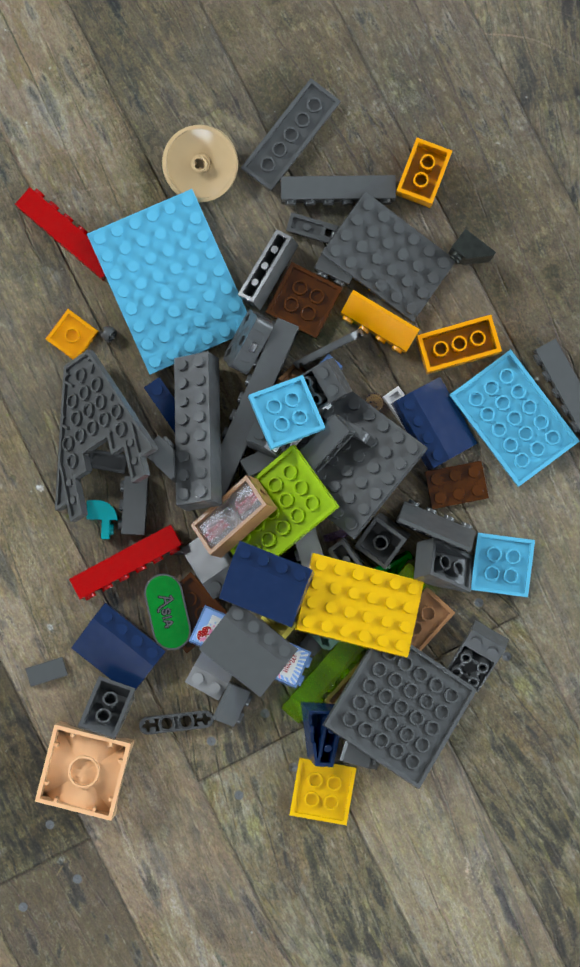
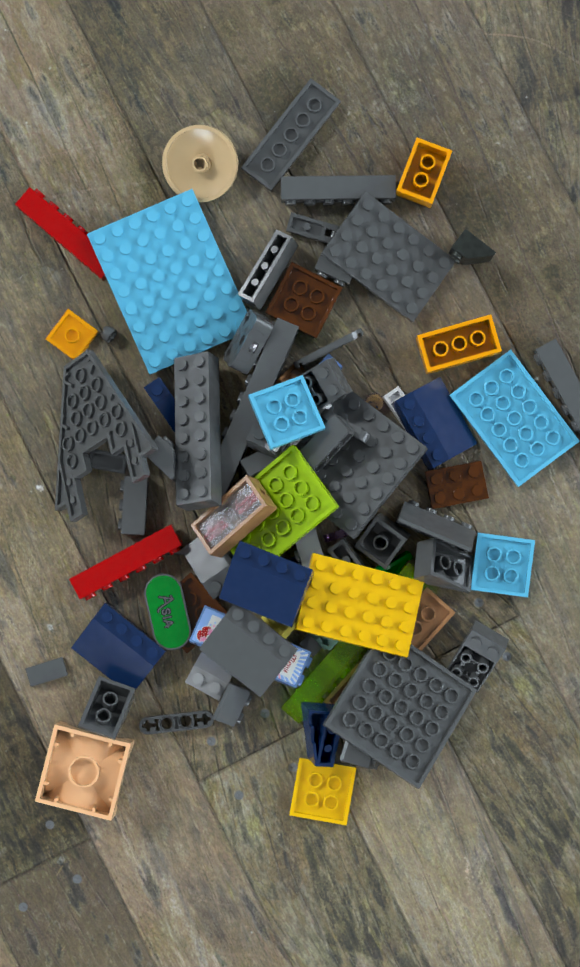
teal brick [86,500,119,540] -> none
light orange slope [340,290,420,354] -> none

